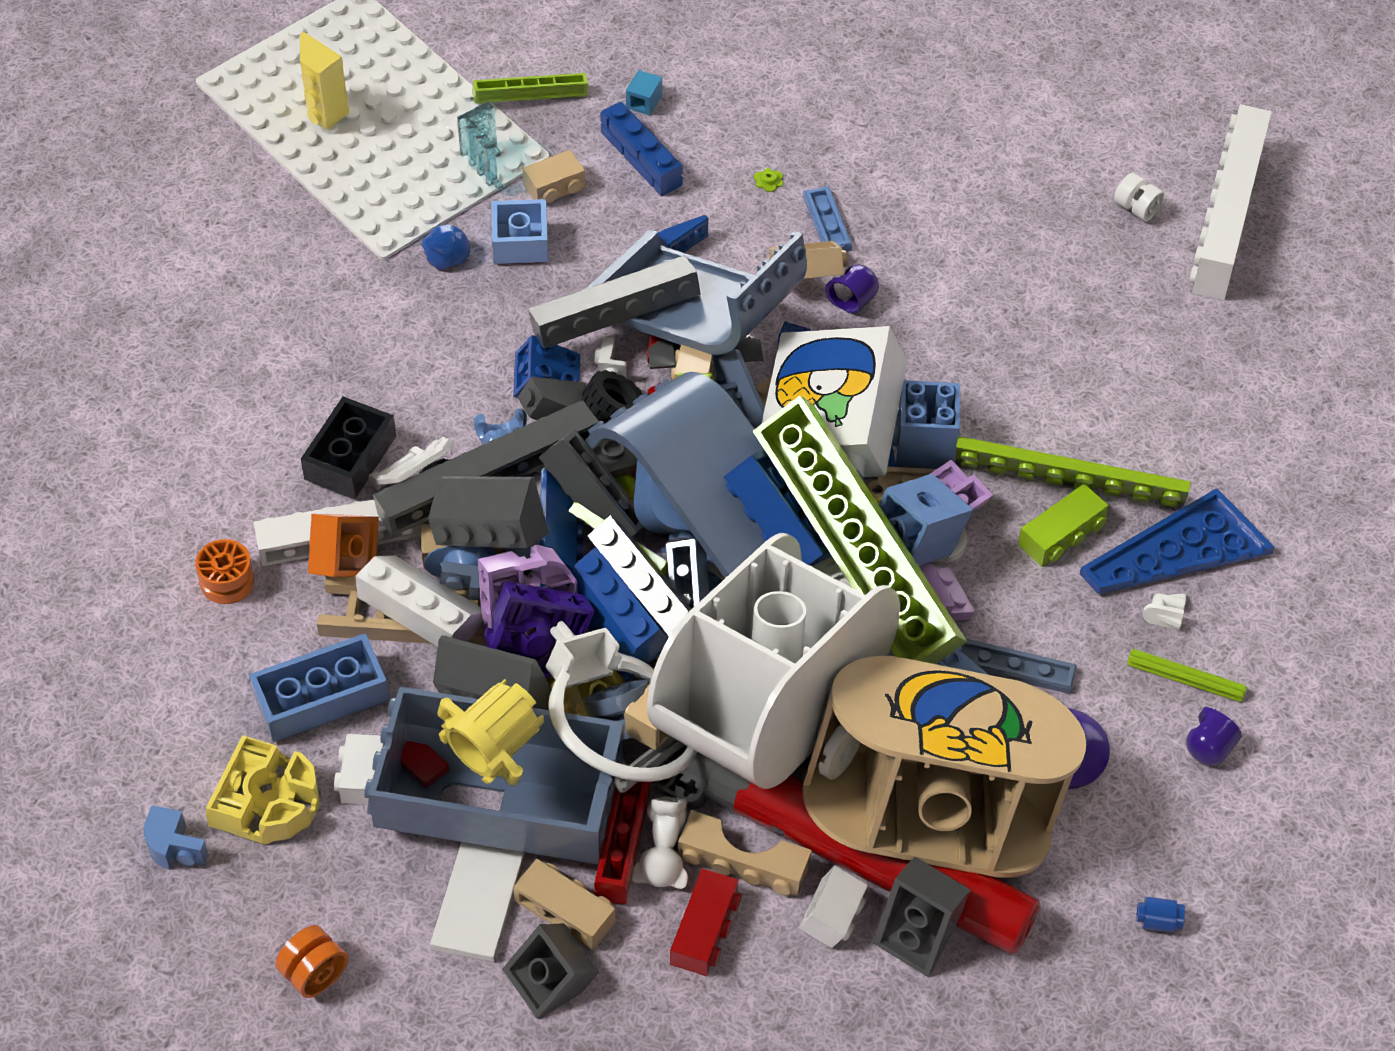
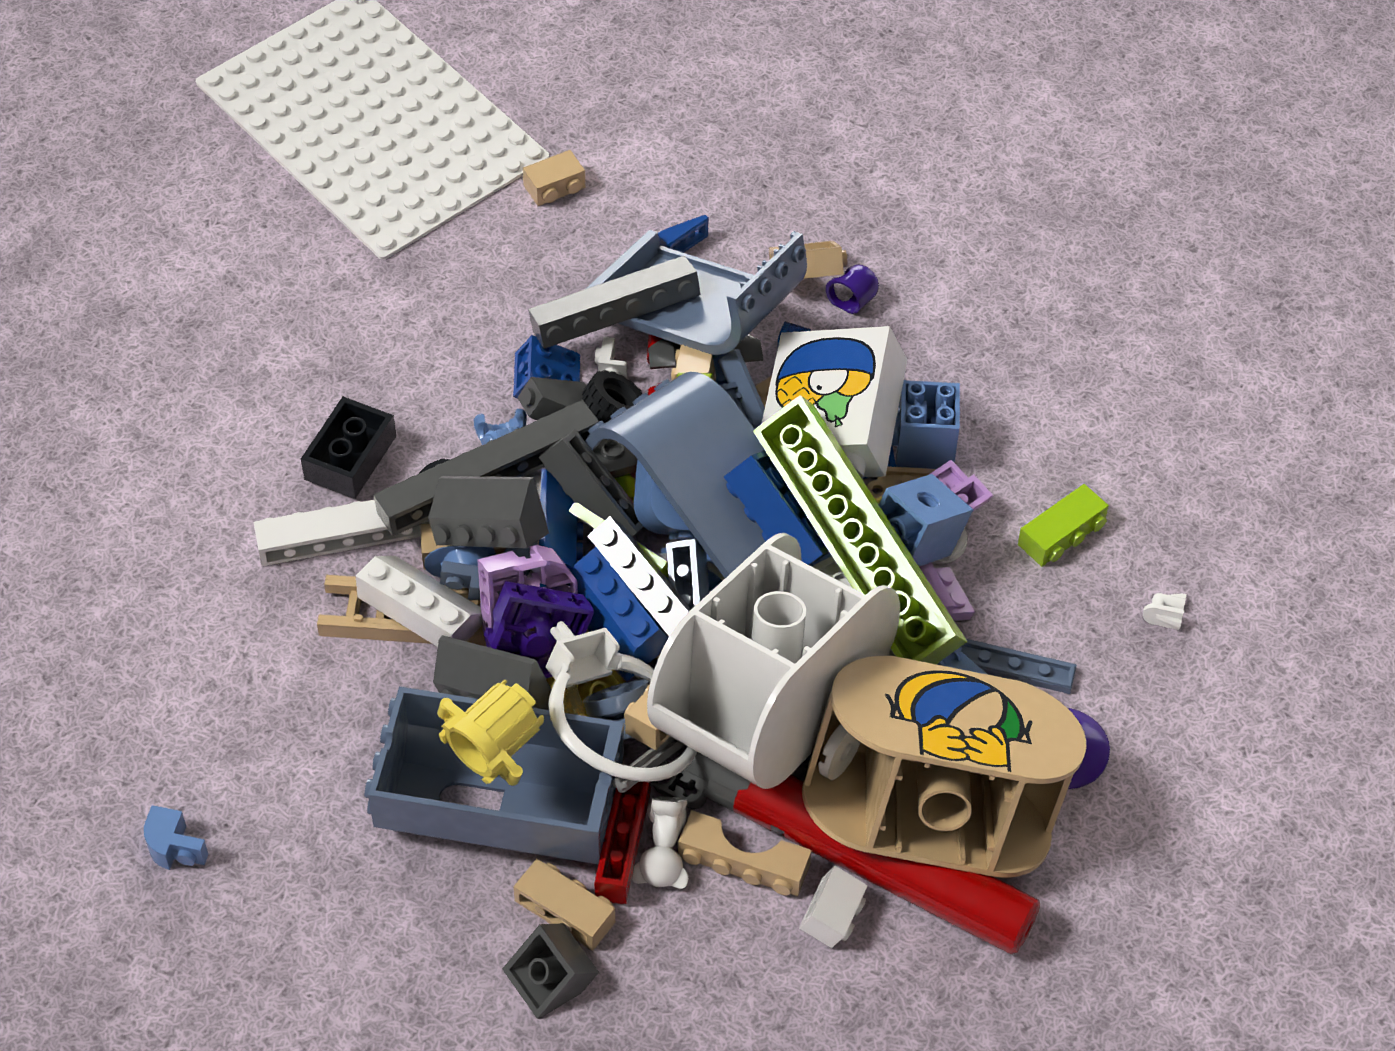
orange wheel [195,539,255,604] -> none
light yellow connector [206,735,320,844] -> none
medium blue brick [249,633,390,742] -> none
orange wheel [275,925,348,998] -> none
light yellow slope [300,32,349,130] -> none
orange slope [308,514,379,577] -> none
white brick [334,734,384,805] -> none
white piece [369,437,453,490] -> none
red tile [384,741,449,788] -> none
blue hair [421,225,470,270] -> none
white tile [430,842,526,962] -> none
clear light blue plate [457,102,504,191] -> none
lime piece [472,73,588,104] -> none
light blue brick [491,199,548,264] -> none
blue brick [600,102,683,196] -> none
dark azure brick [626,70,662,116] -> none
red brick [670,868,742,977] -> none
lime plant [754,168,783,192] -> none
medium blue tile [803,186,852,251] -> none
dark grey slope [873,856,971,977] -> none
lime plate [956,436,1191,508] -> none
blue wing [1080,488,1275,594] -> none
white wheel [1114,172,1165,222] -> none
lime axle [1127,649,1247,702] -> none
blue brick [1136,897,1185,933] -> none
dark purple helmet [1186,707,1242,766] -> none
white brick [1189,104,1272,300] -> none

